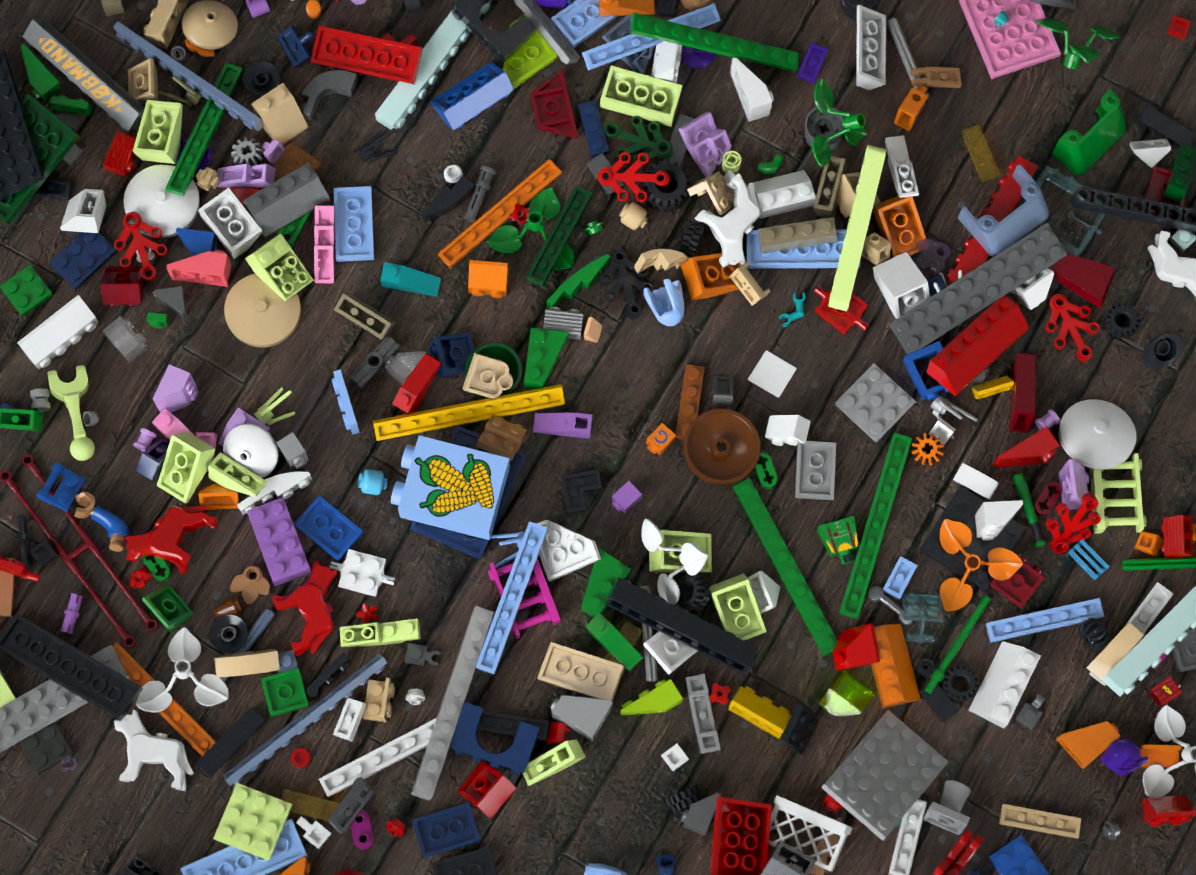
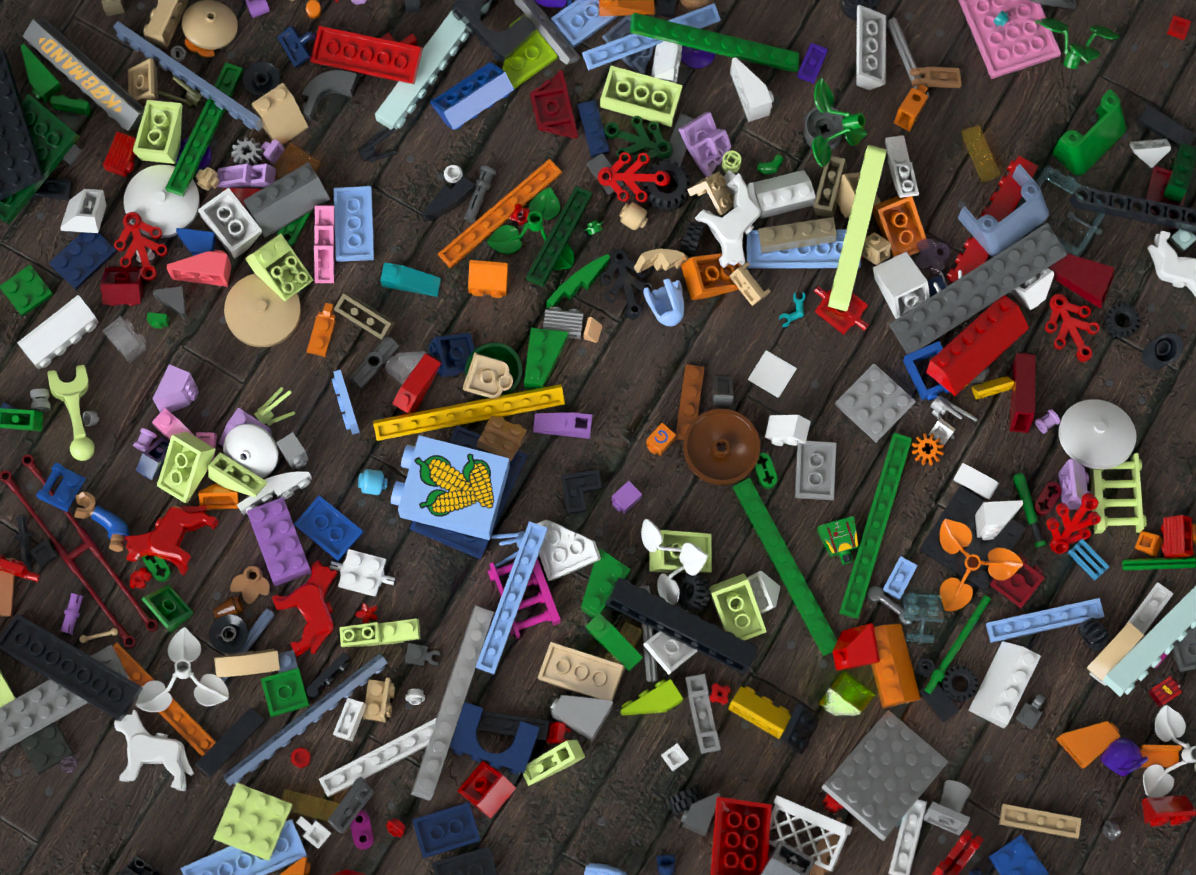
red slope [993,427,1060,468] -> none
none -> tan hinge [80,628,118,643]
none -> orange hinge [307,303,336,357]

